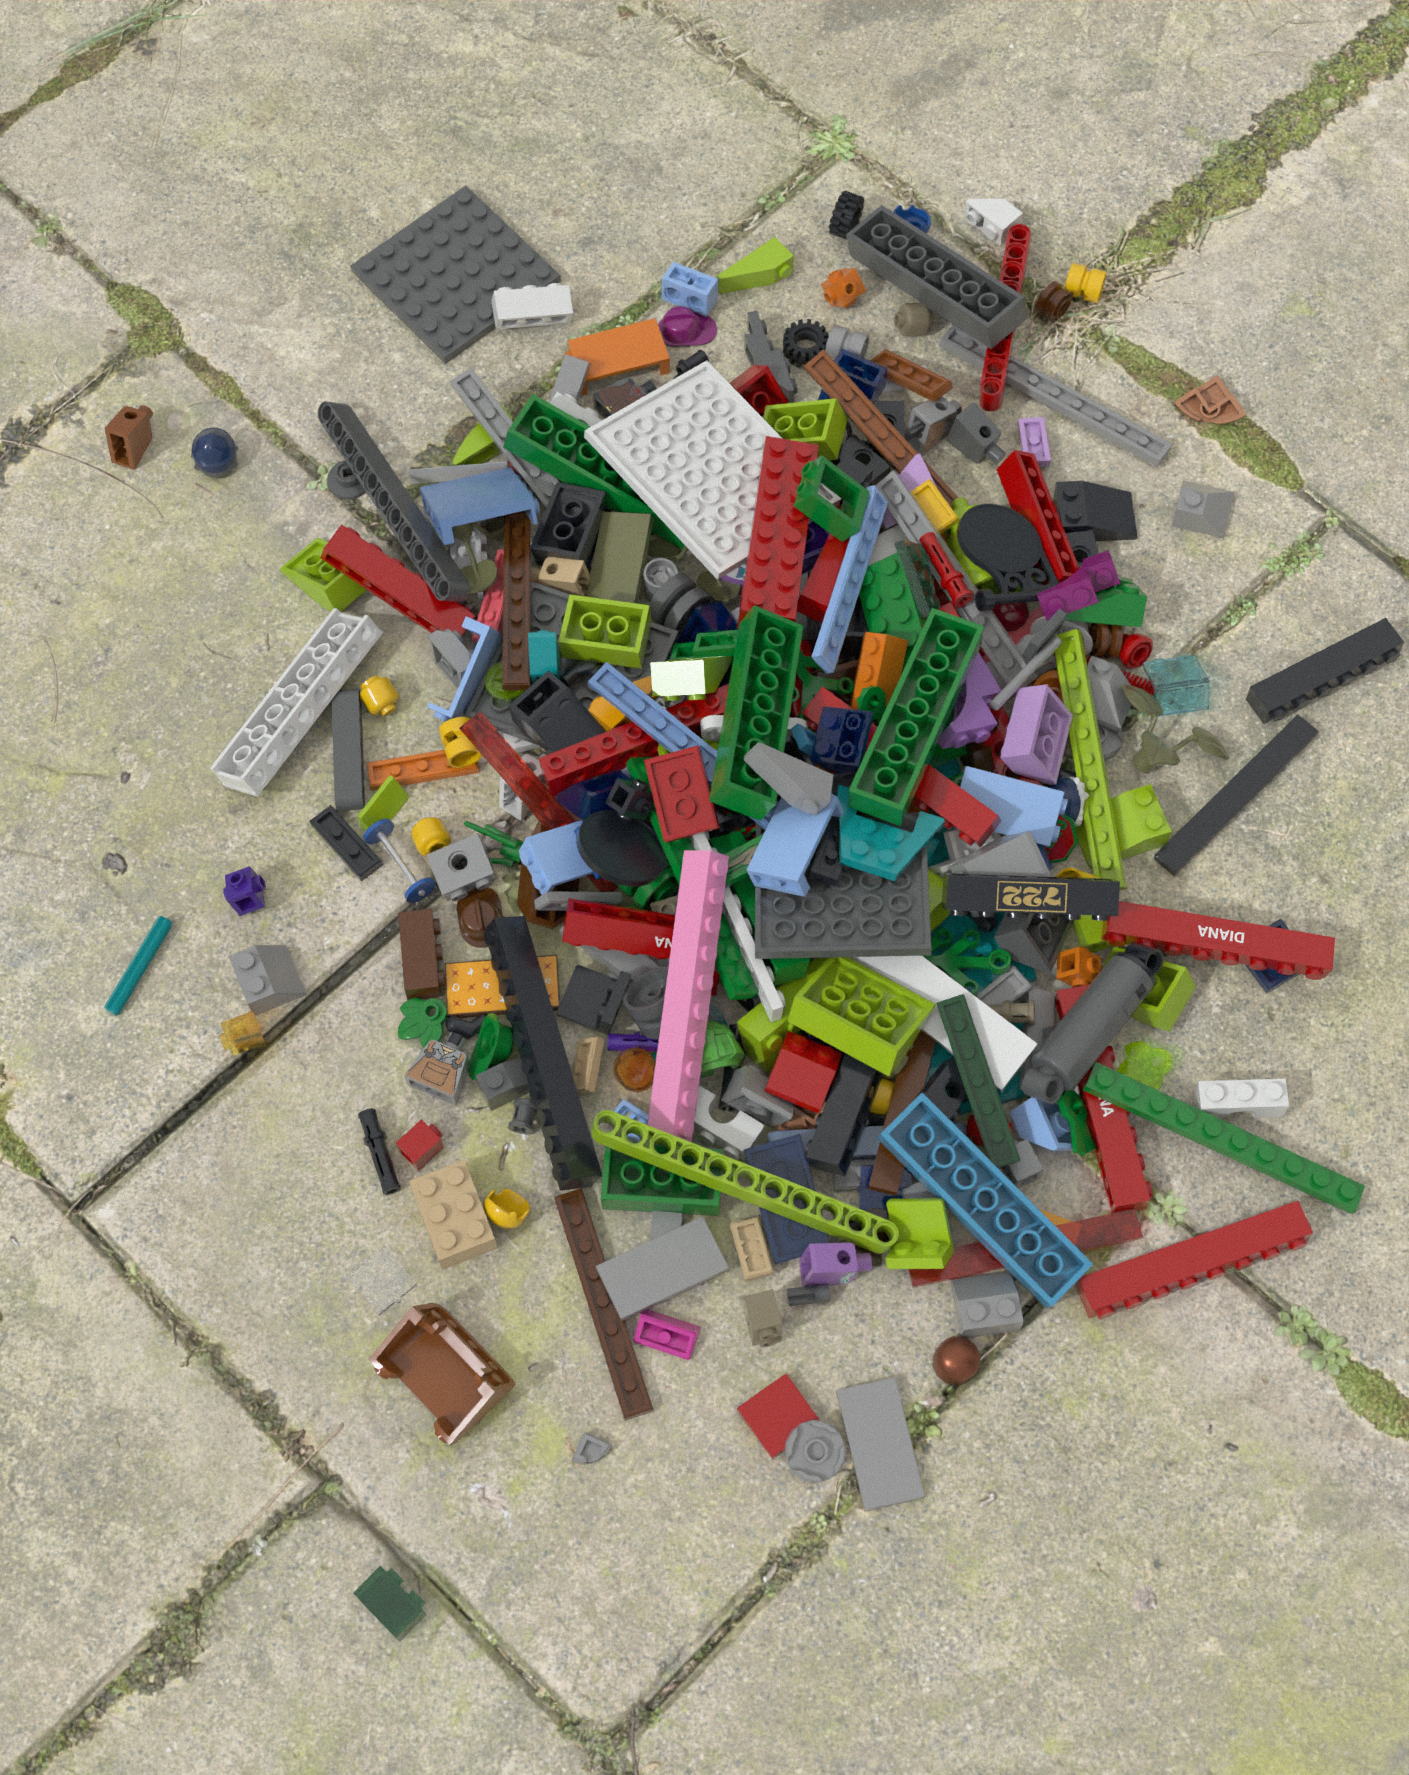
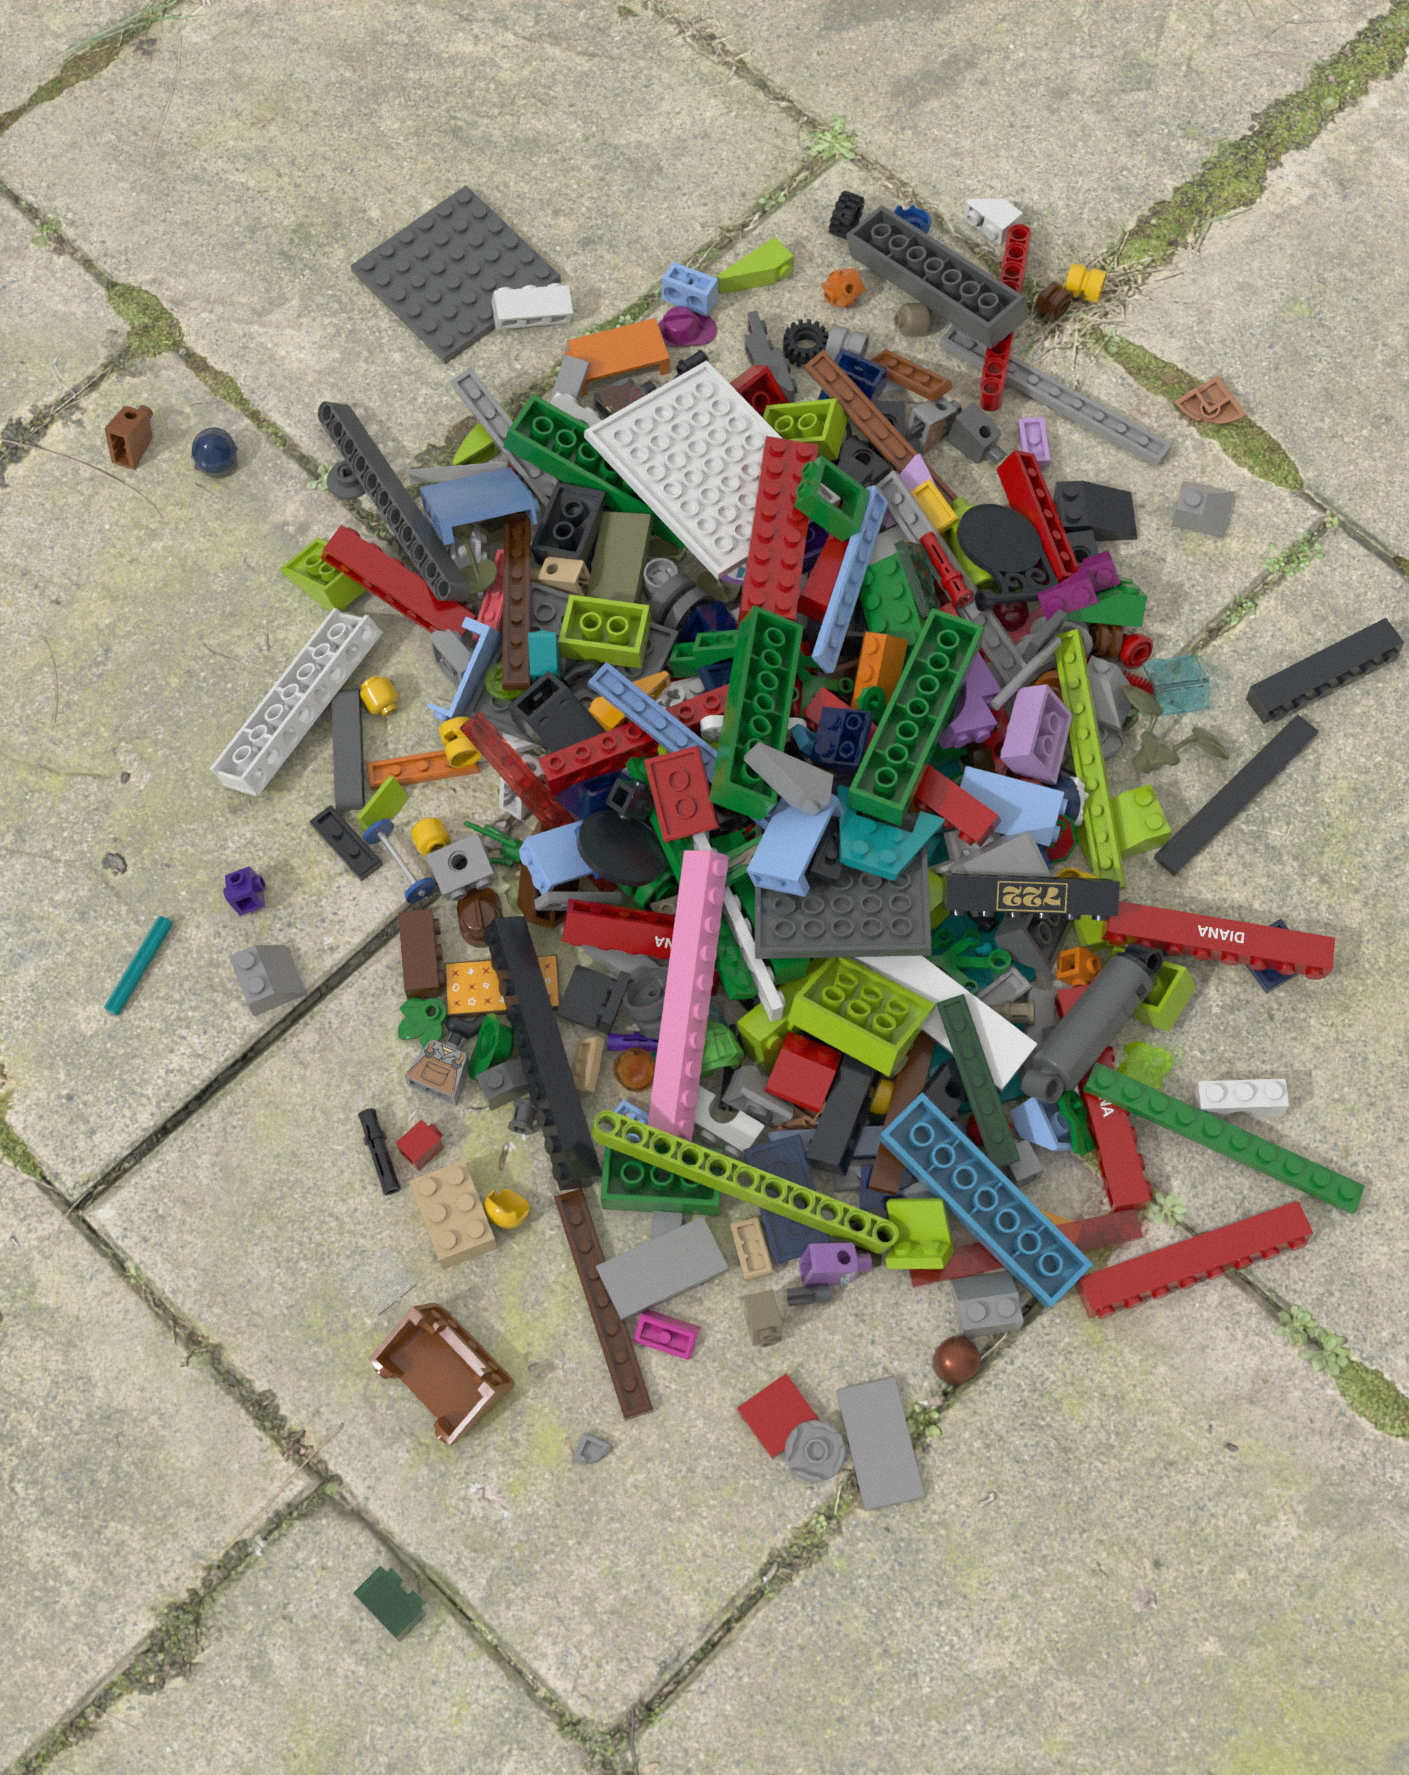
clear yellow brick [219,1011,267,1056] -> none
slope [651,656,732,701] -> none

